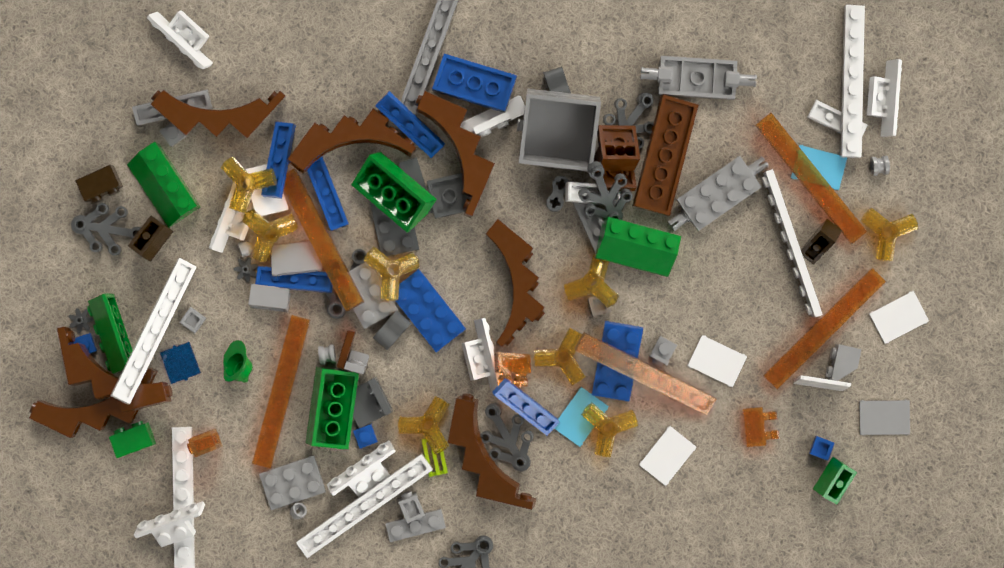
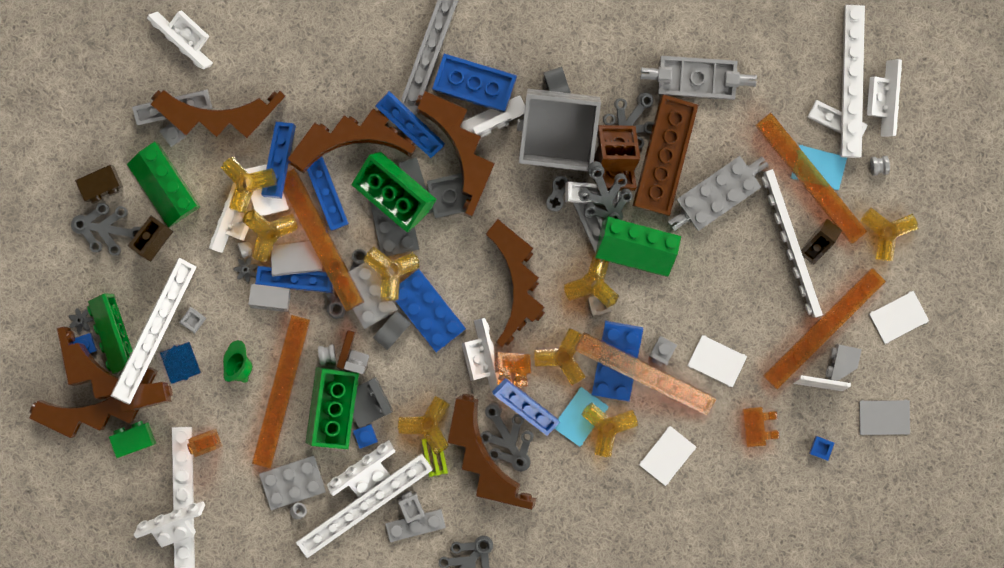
green brick [813,457,857,505] -> none

